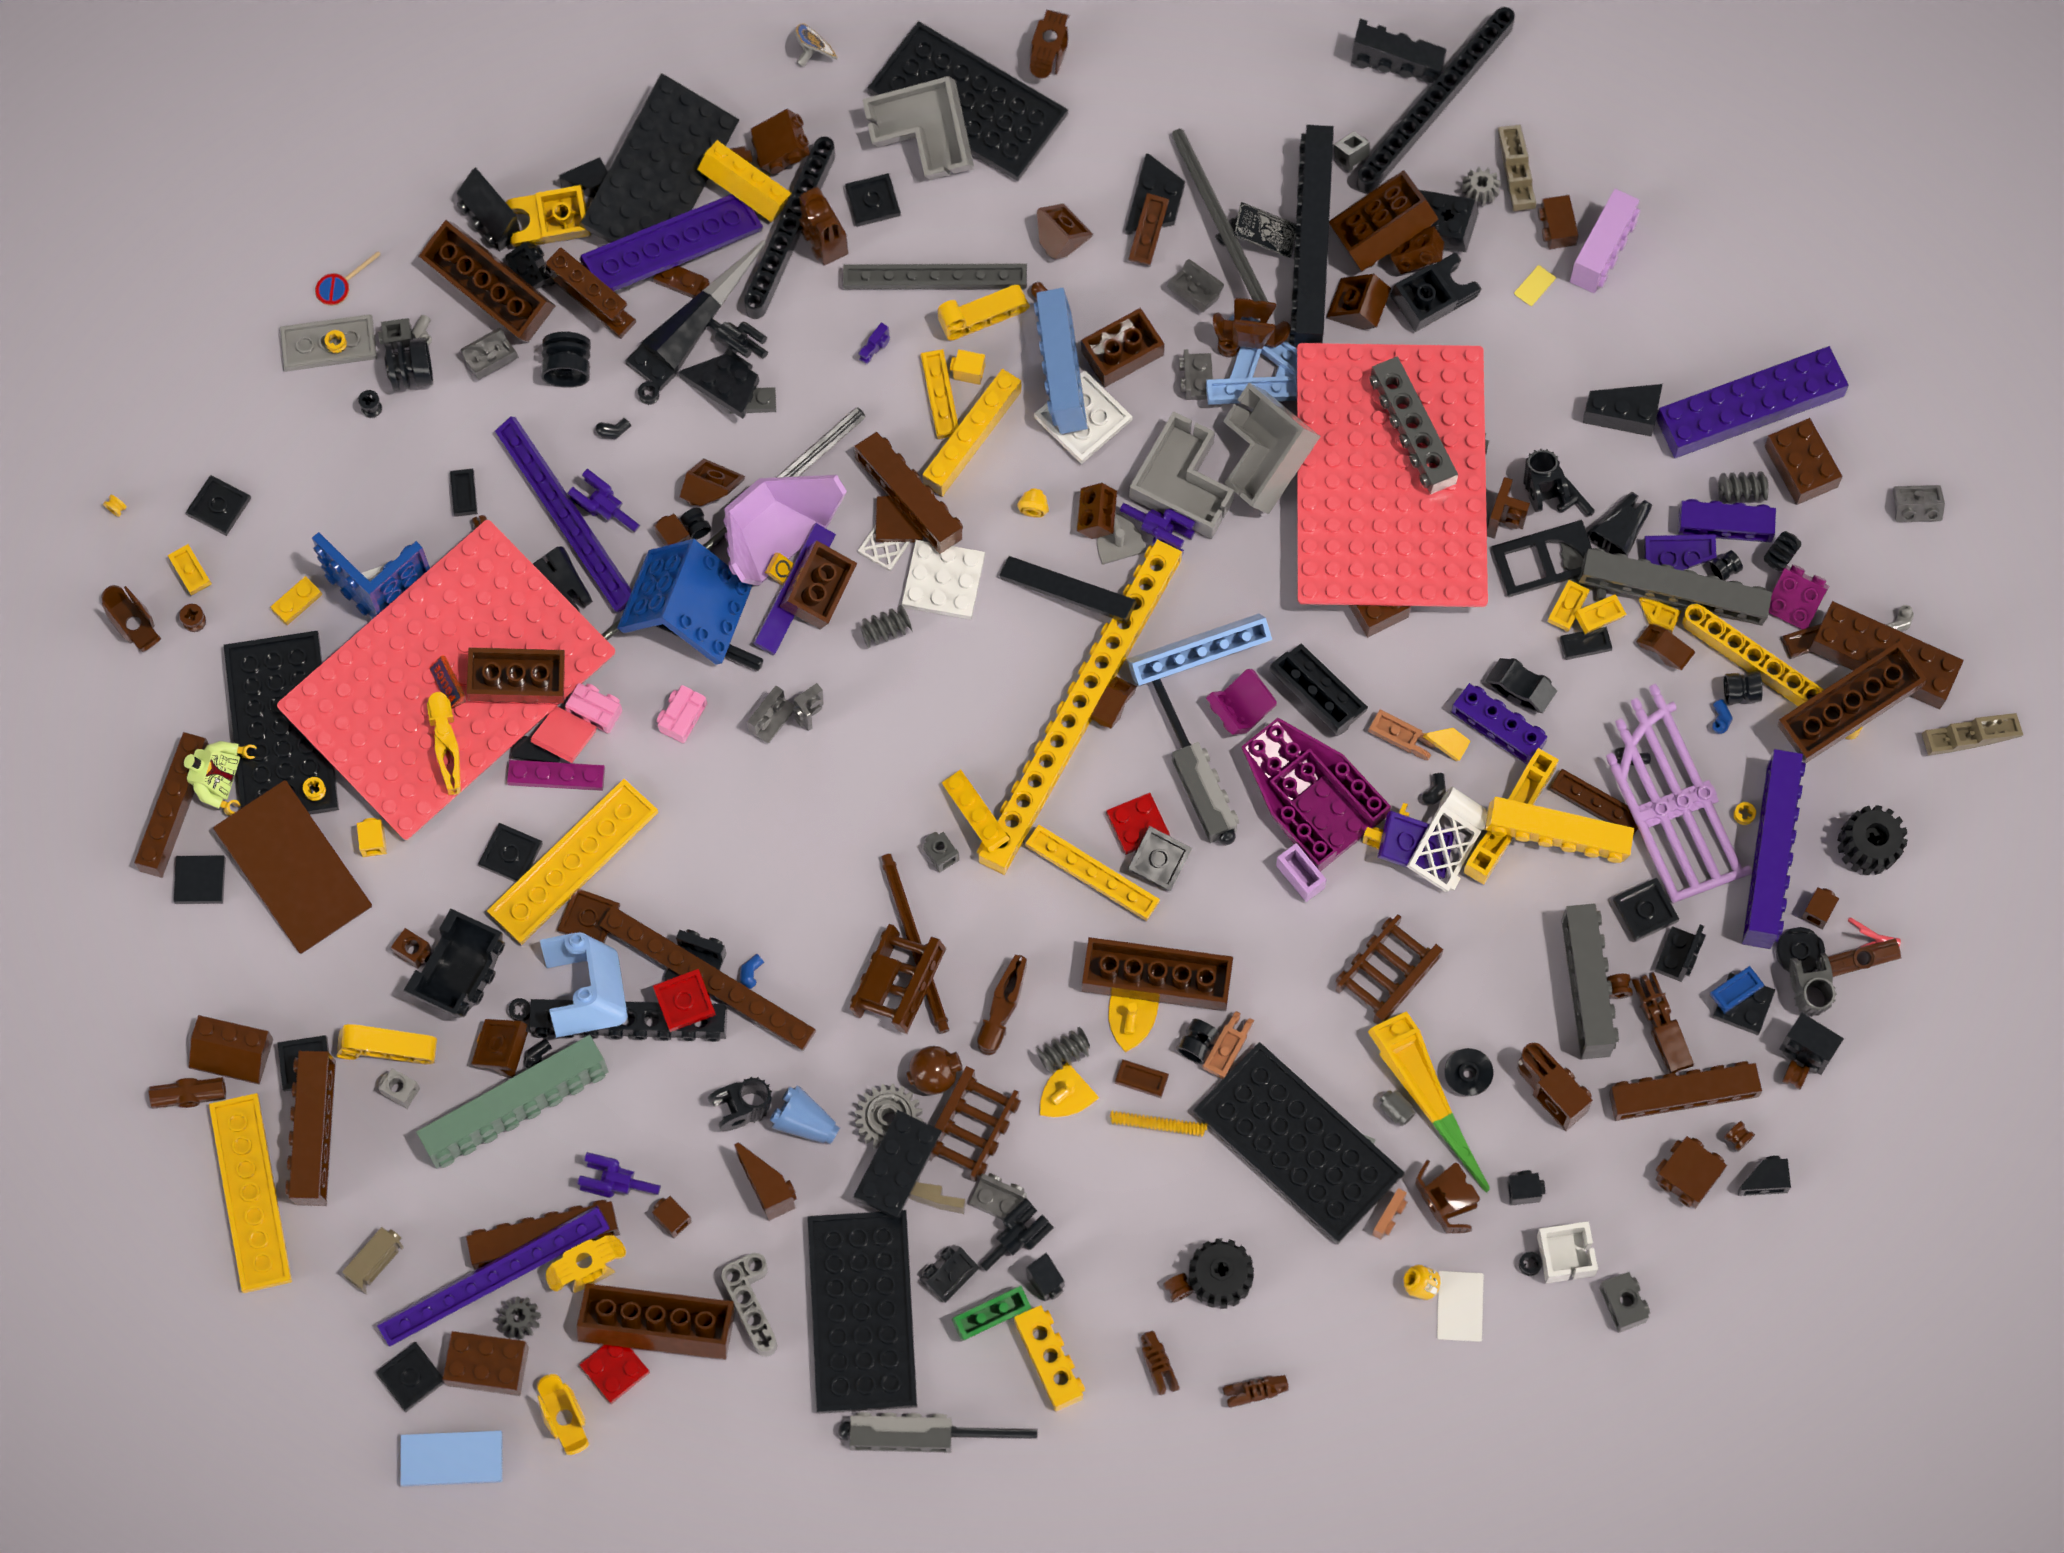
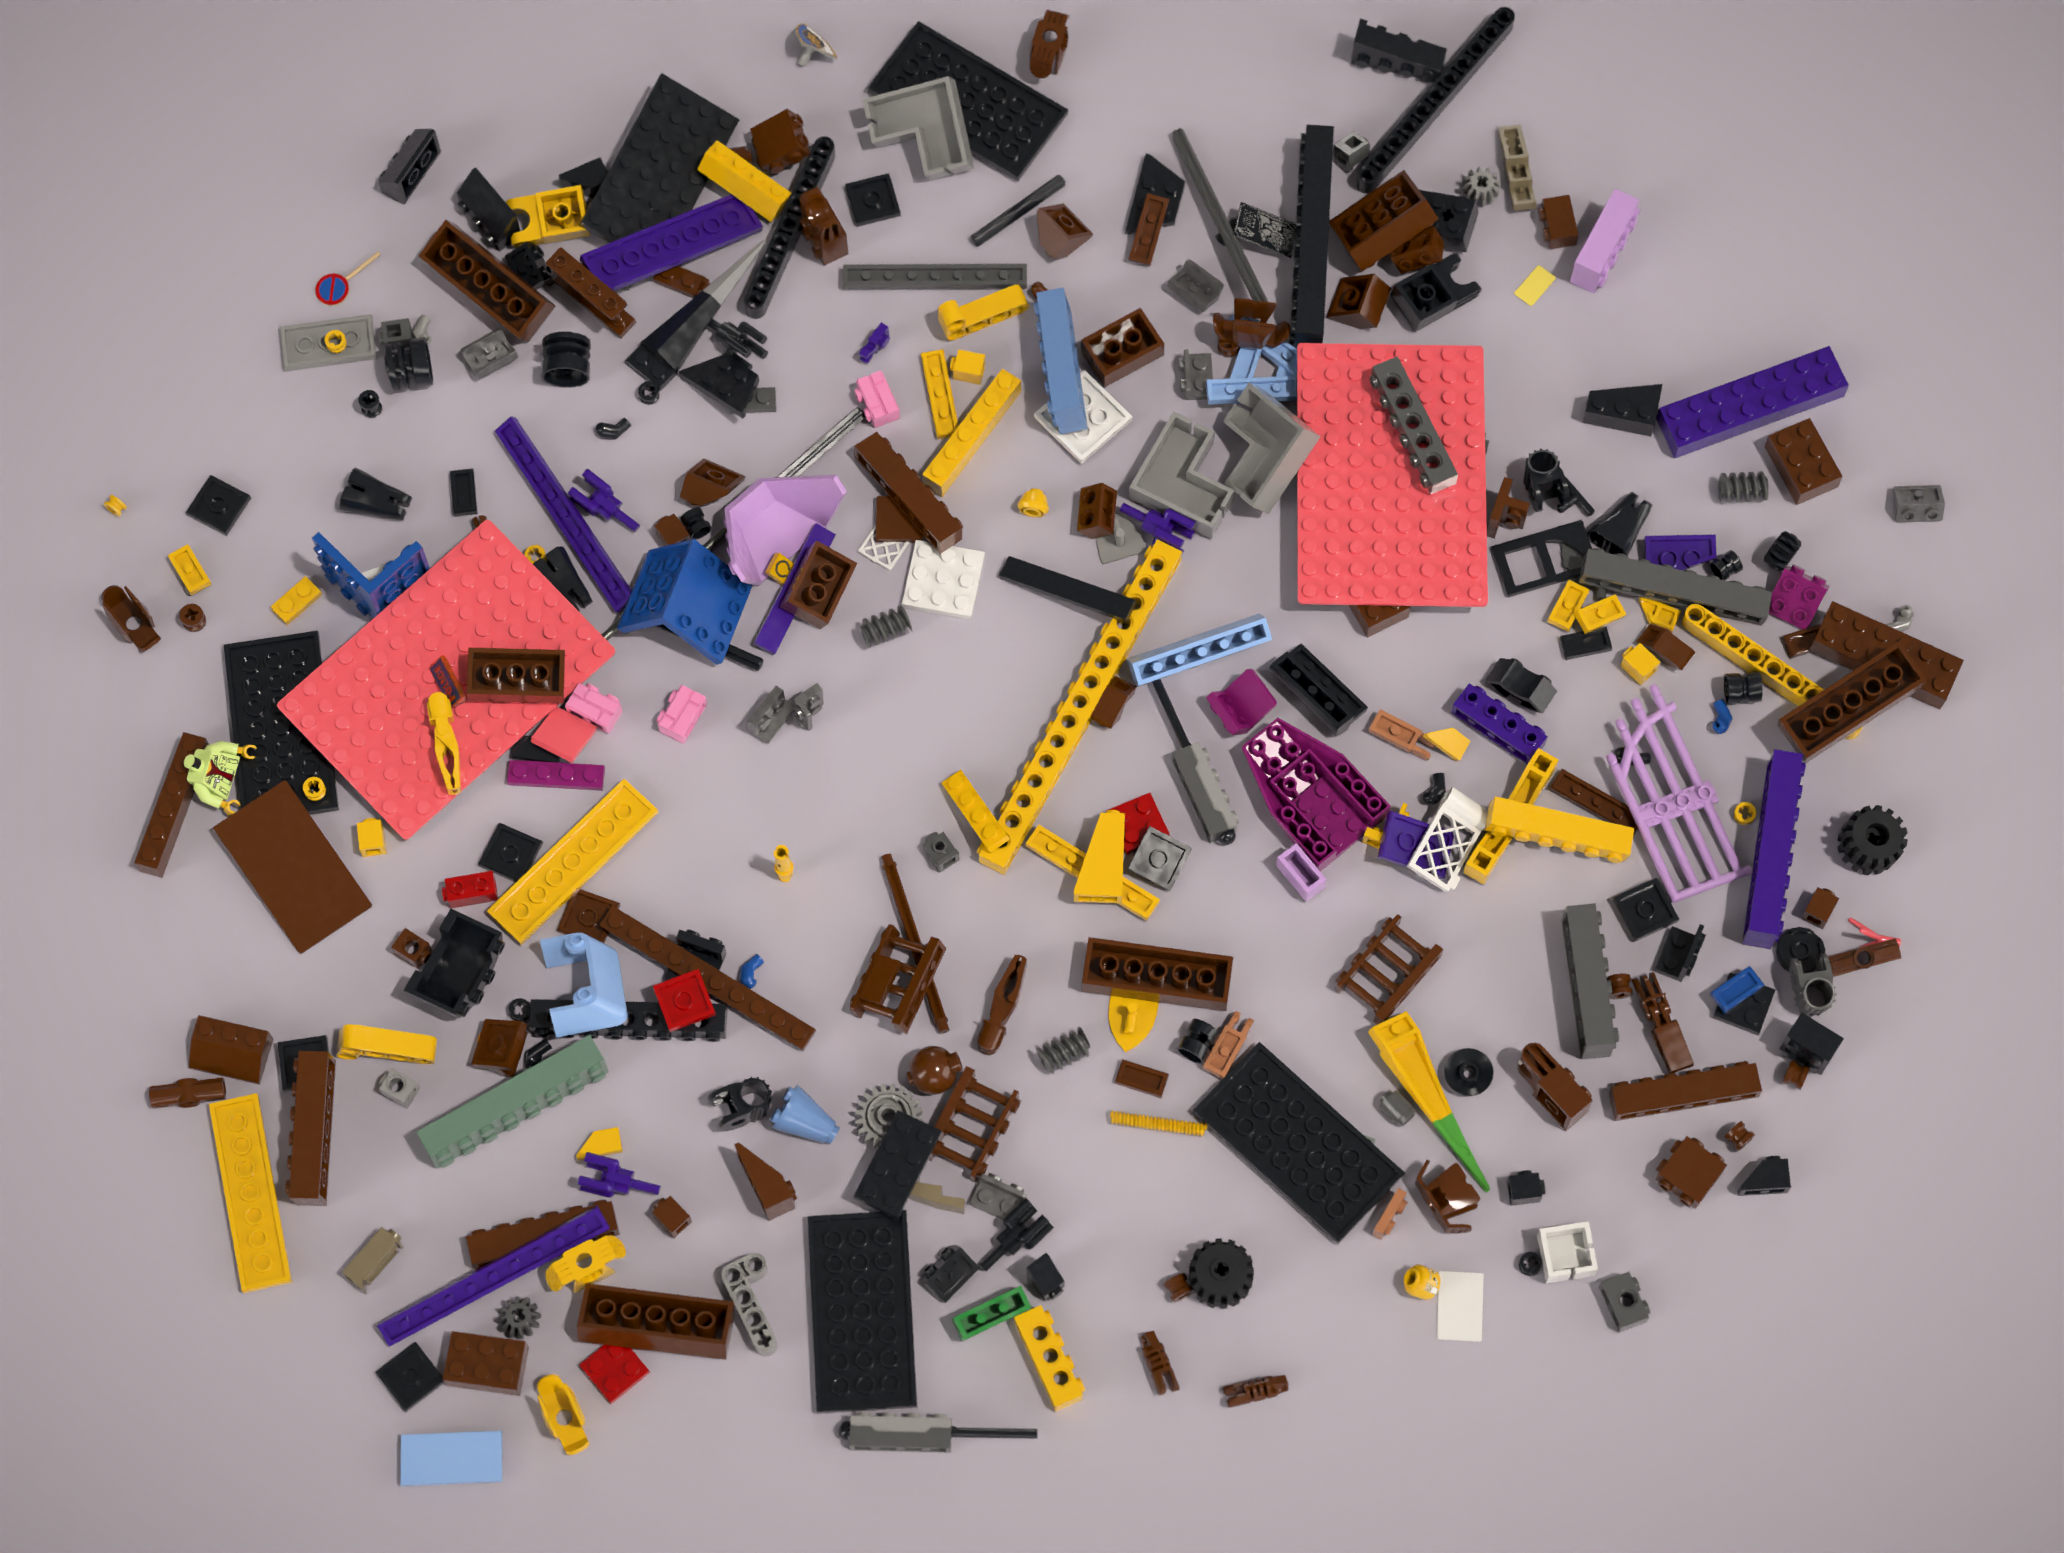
black tile [174,855,226,904] -> none
yellow shield [1040,1063,1099,1118] -> none
dark purple brick [1678,499,1776,543] -> none
dark tan slope [1921,713,2023,756] -> none
none -> black piece [339,467,412,520]
none -> black slope [378,129,441,205]
none -> red brick [442,871,498,909]
none -> yellow bush [524,545,546,564]
none -> yellow tile [577,1127,623,1161]
none -> yellow pin [773,845,794,882]
none -> bright pink brick [854,371,900,428]
none -> black axle [971,175,1066,247]
none -> yellow slope [1074,810,1125,903]
none -> yellow brick [1621,643,1660,685]

